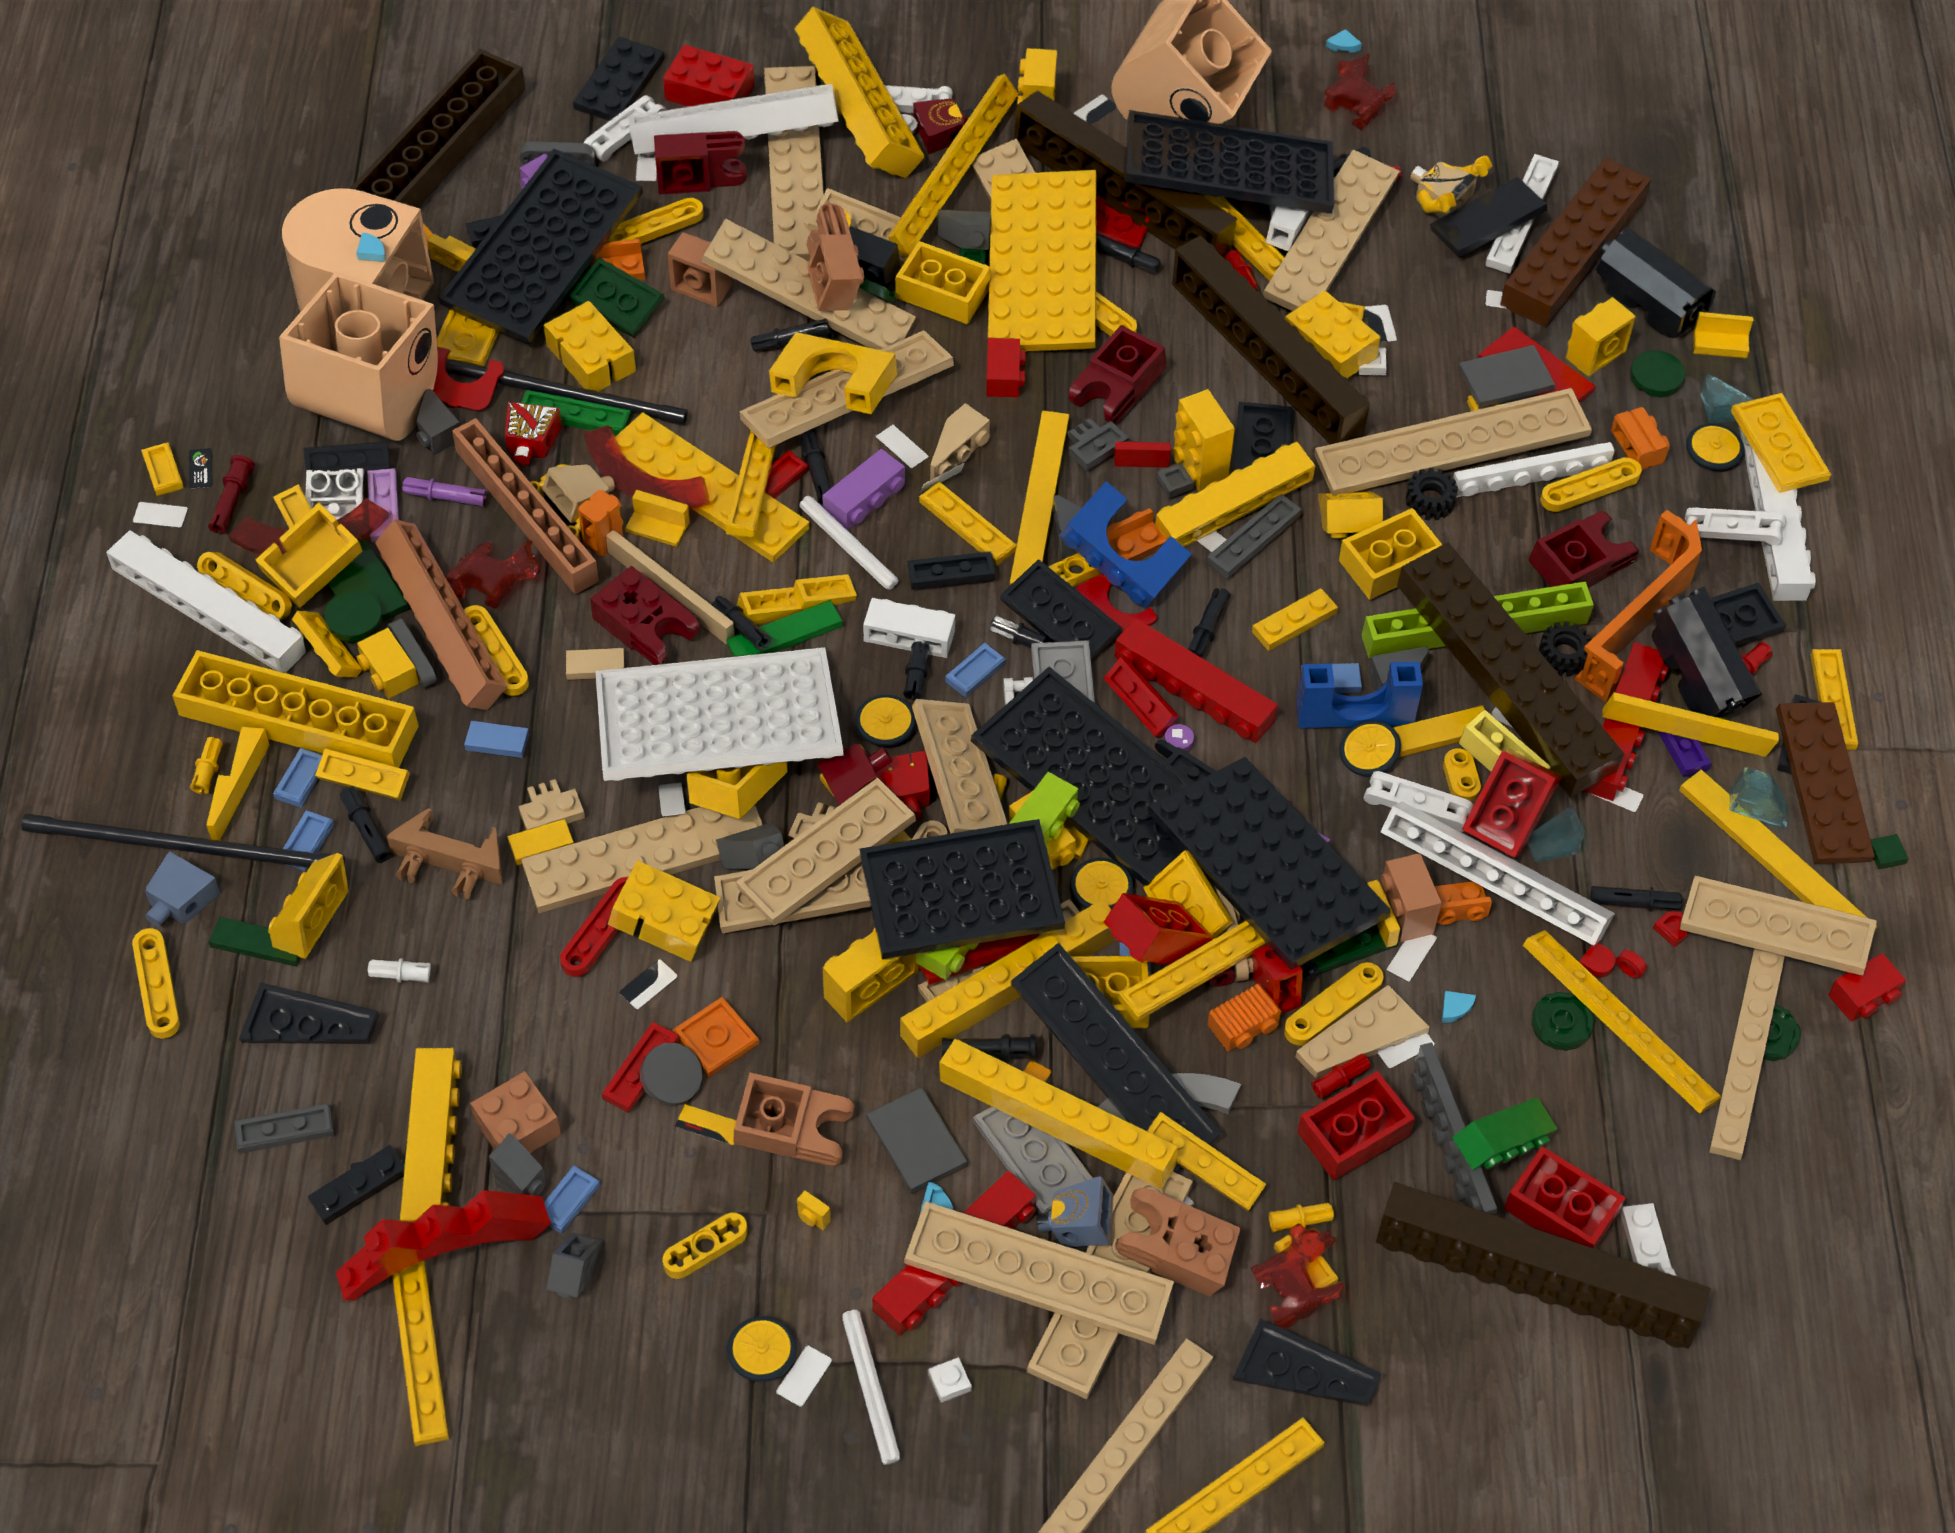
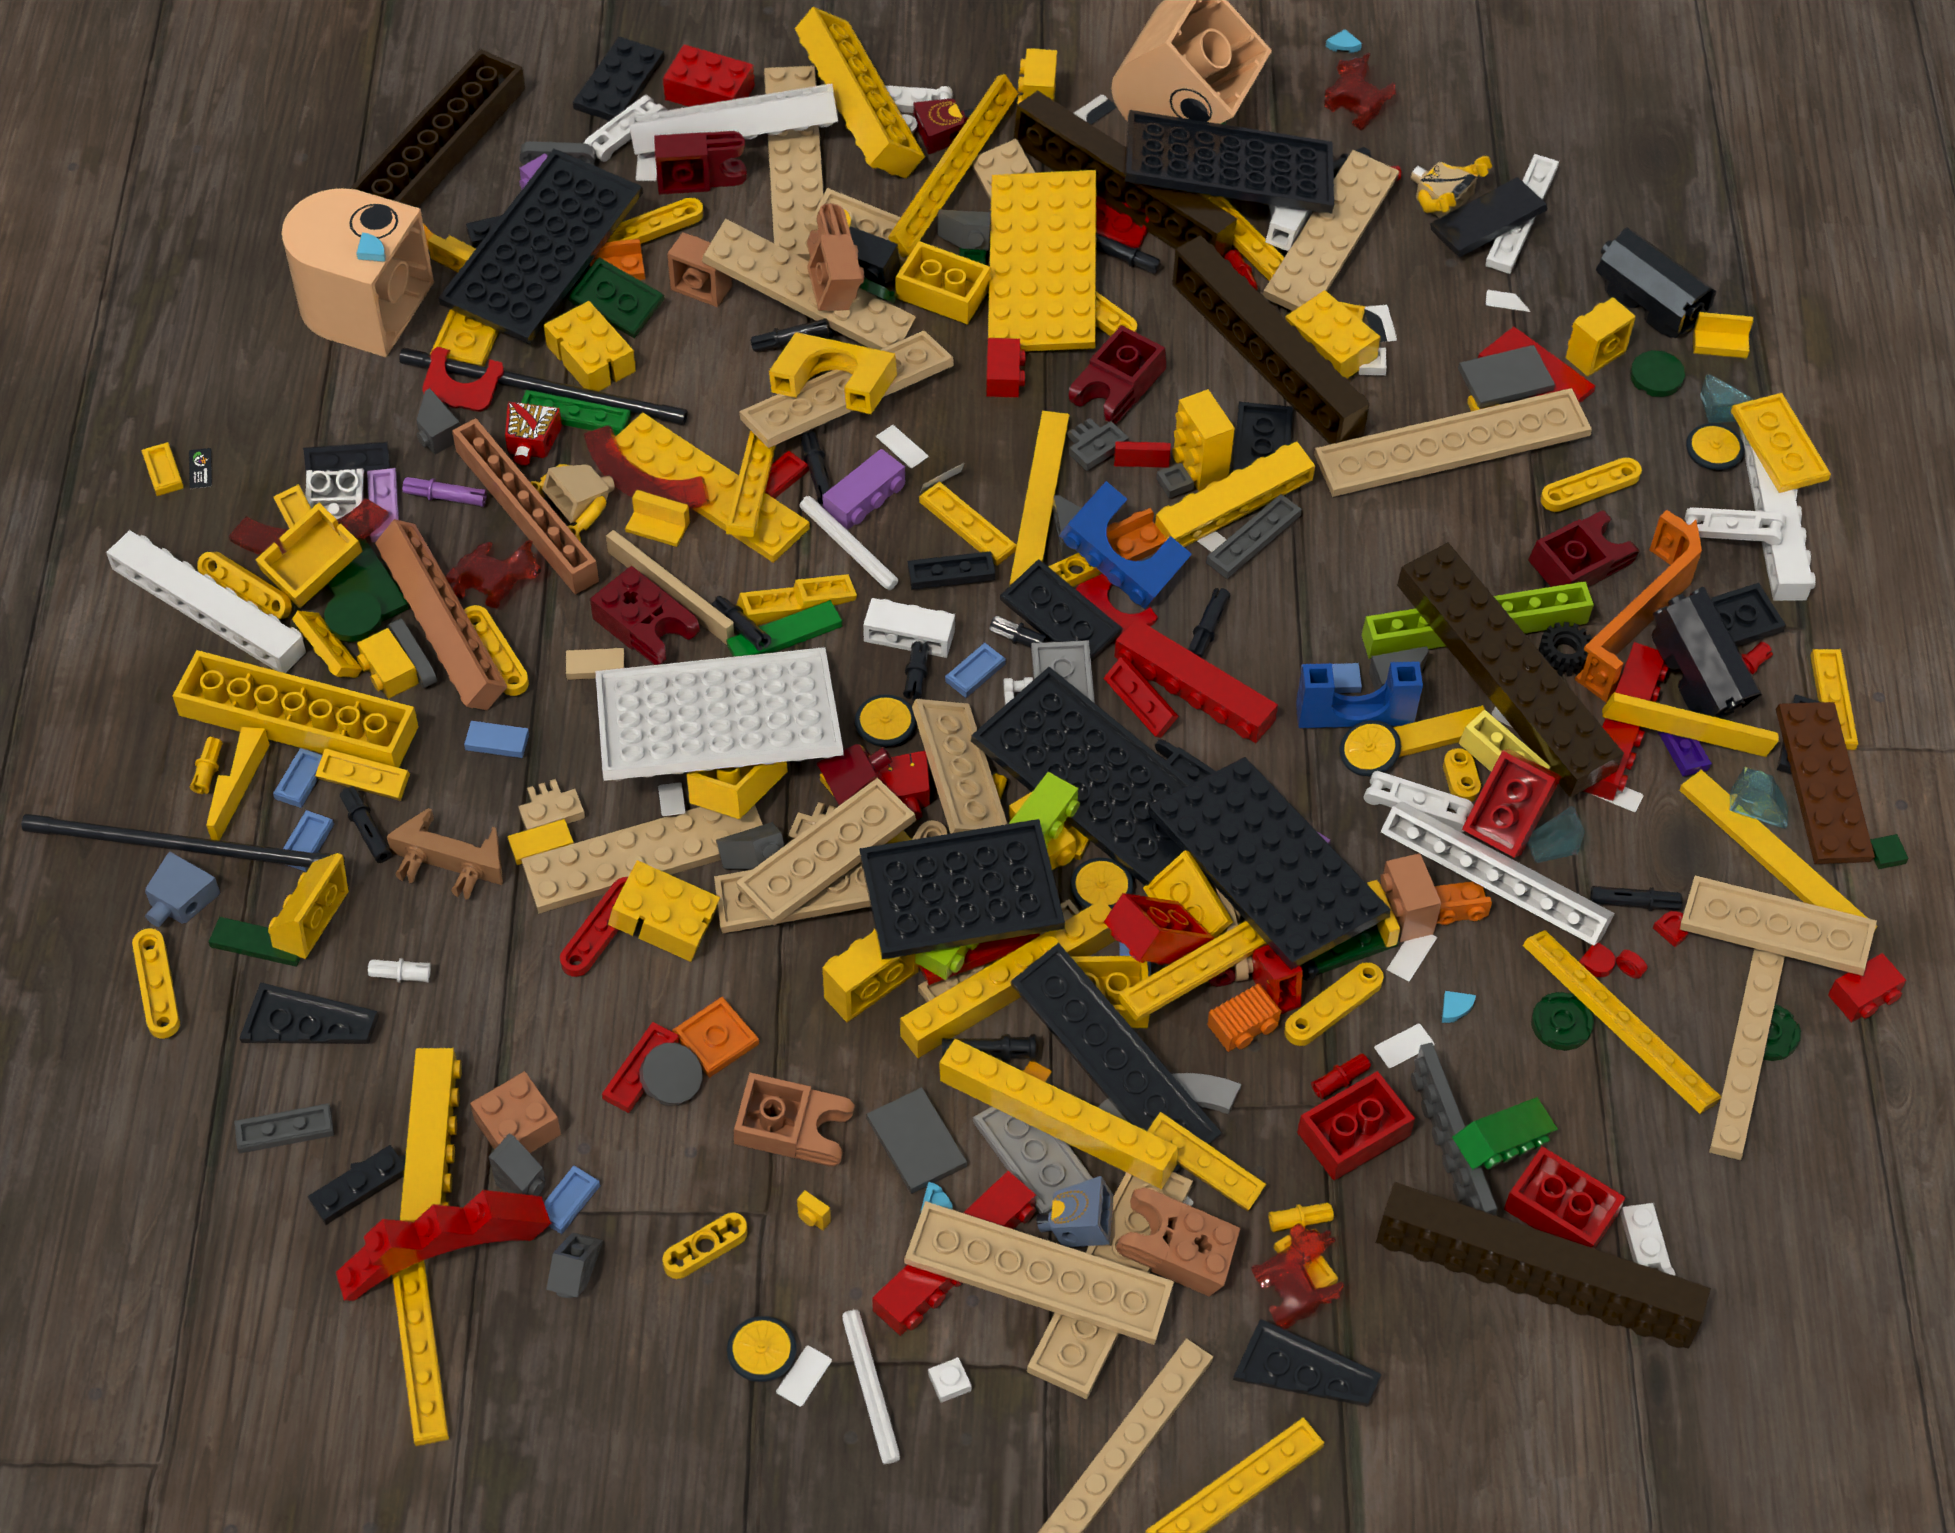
white sticker [133,502,188,528] -> none
dark red pin [208,454,255,534] -> none
light nougat brick [279,272,438,441] -> none
orange brick [578,490,624,556] -> none
sticker [619,959,678,1009] -> none
yellow sticker [675,1104,736,1145] -> none
tan slope [930,403,990,480] -> none
medium lavender tile [1164,724,1194,752] -> none
yellow plate [1252,588,1338,651] -> none
tan wing [1295,985,1430,1078] -> none
yellow slope [1318,492,1383,538] -> none
yellow brick [1339,508,1442,600] -> none
black tyre [1405,468,1458,521] -> none
white plate [1453,442,1614,497] -> none
reddish brown brick [1500,157,1651,328] -> none
orange brick [1611,407,1670,470] -> none

